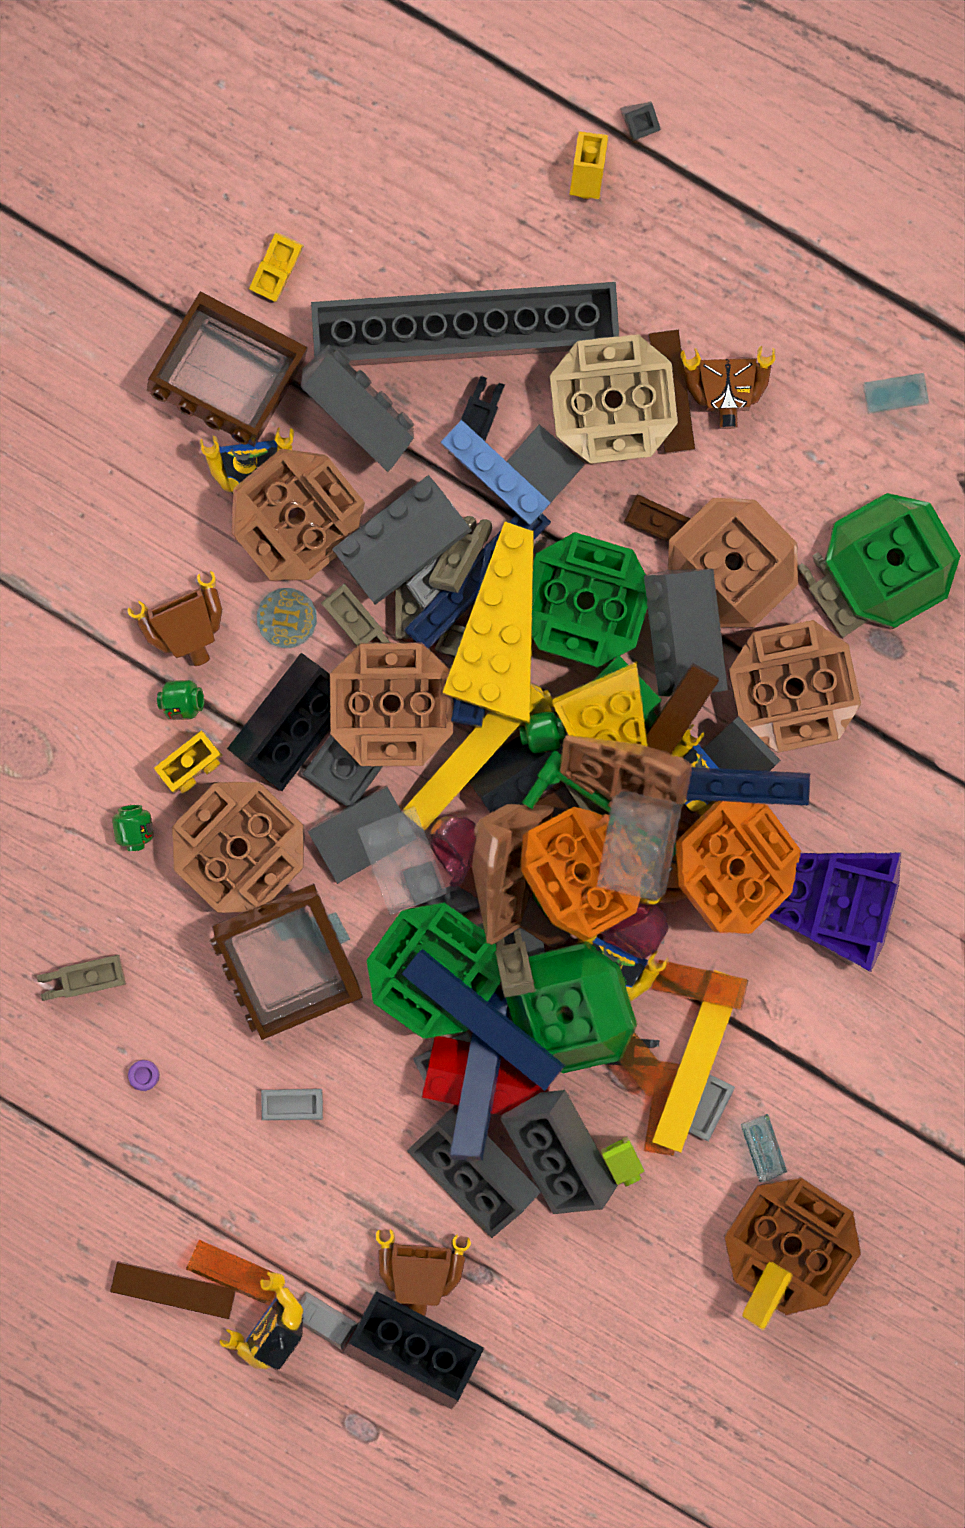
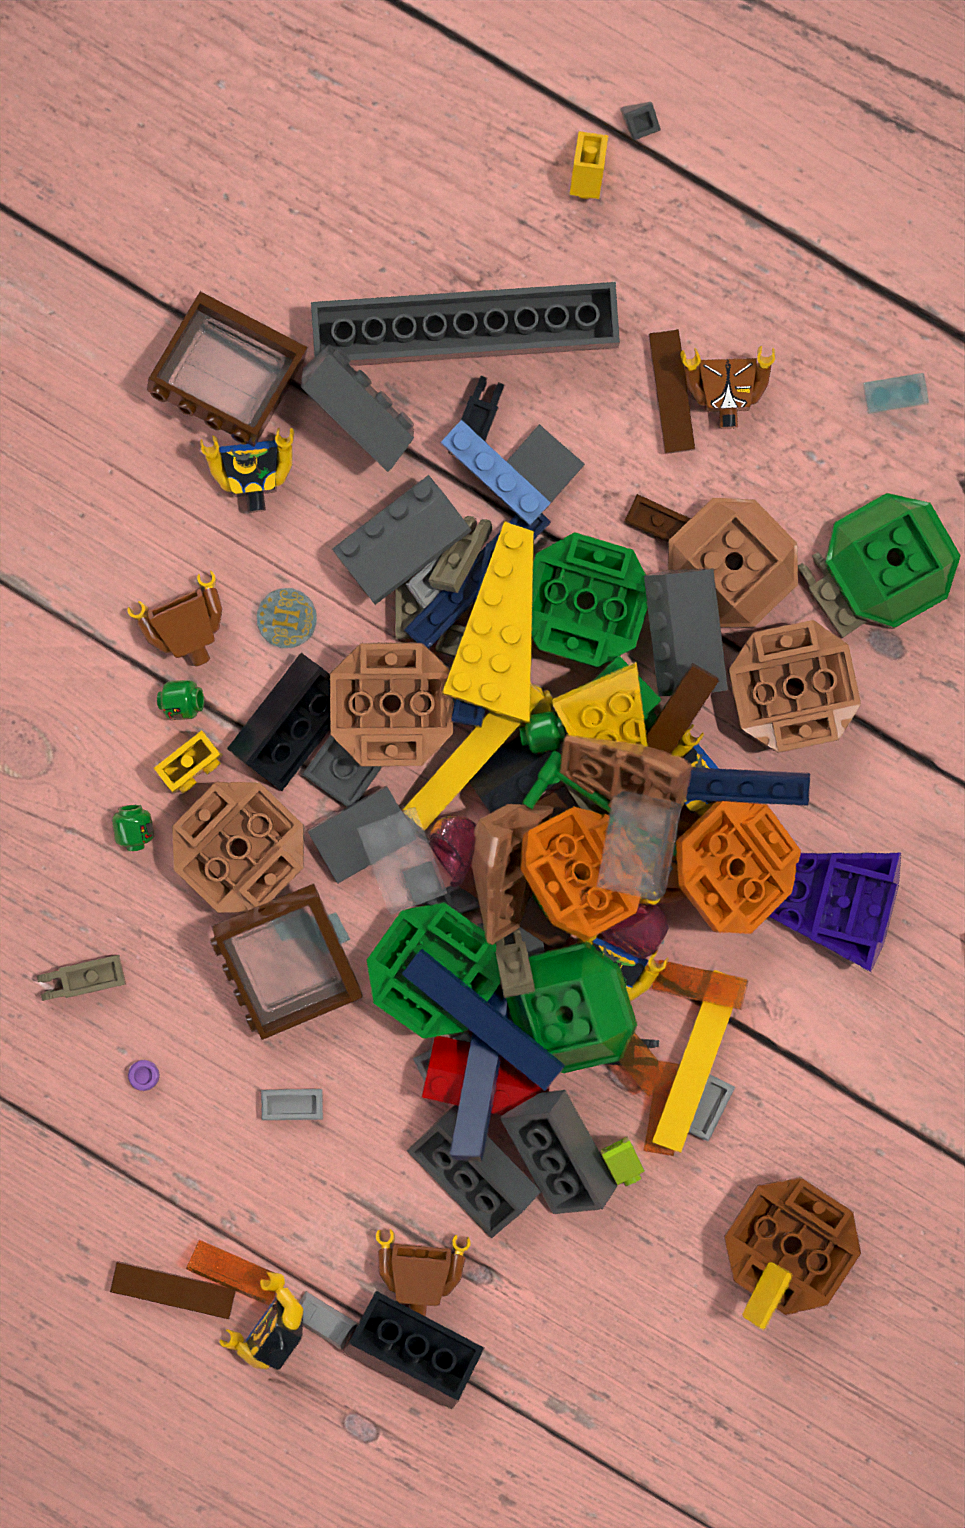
nougat piece [231,449,365,581] -> none
yellow slope [249,232,304,302] -> none
dark tan hinge [321,583,391,646] -> none
tan piece [550,334,678,464] -> none
dark grey tile [703,716,781,771] -> none
clear light blue plate [740,1114,787,1182] -> none

